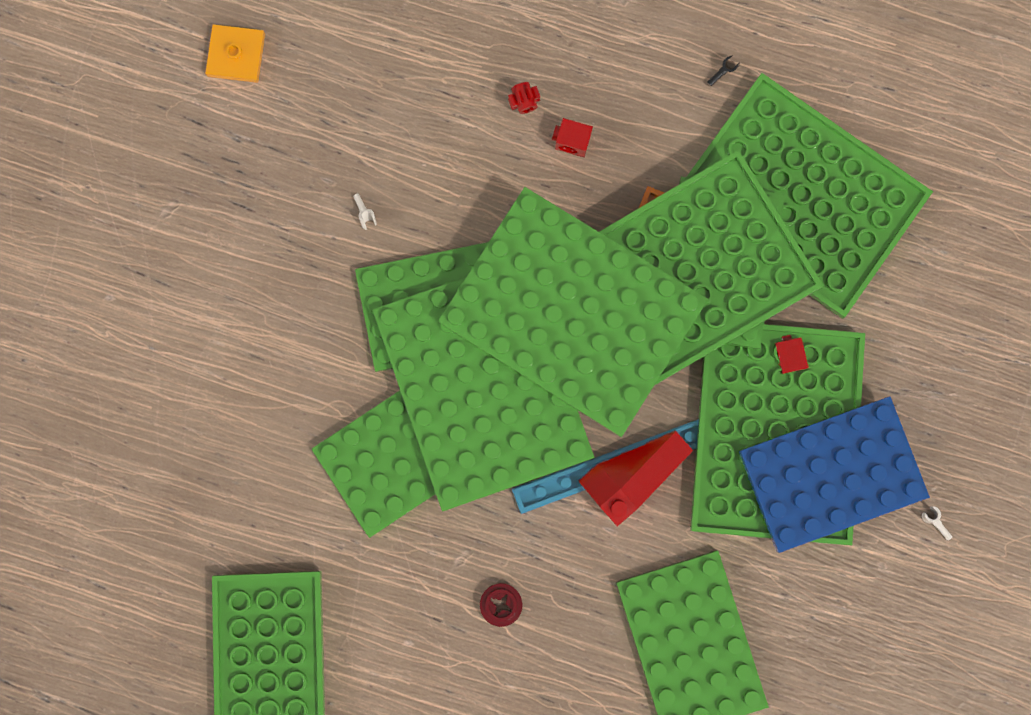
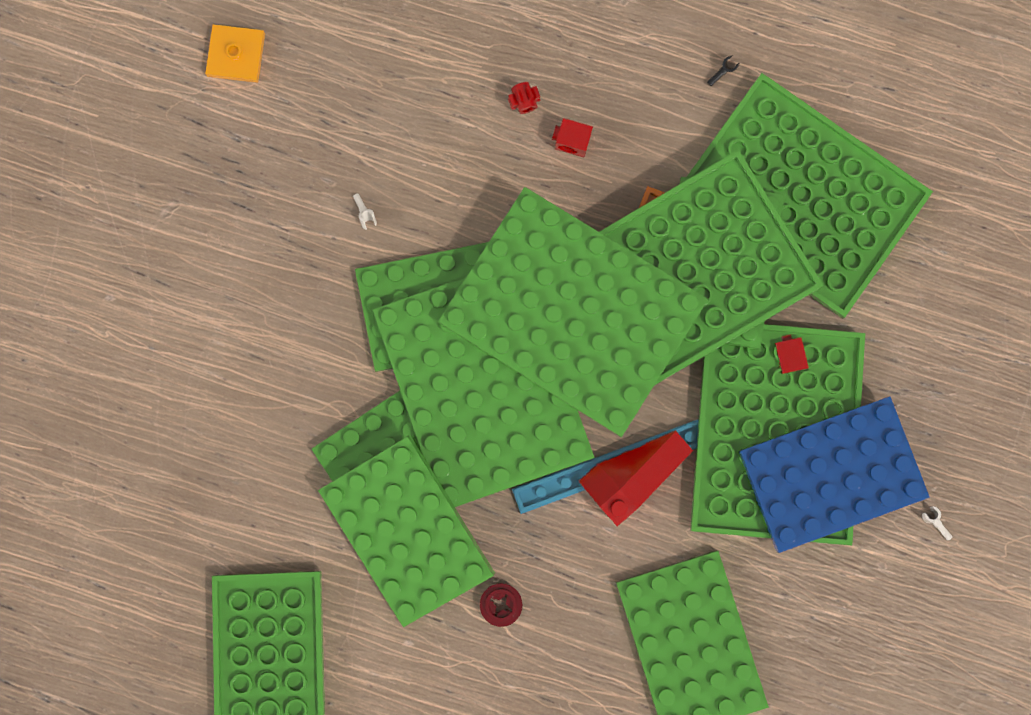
none -> bright green plate [318,435,495,627]

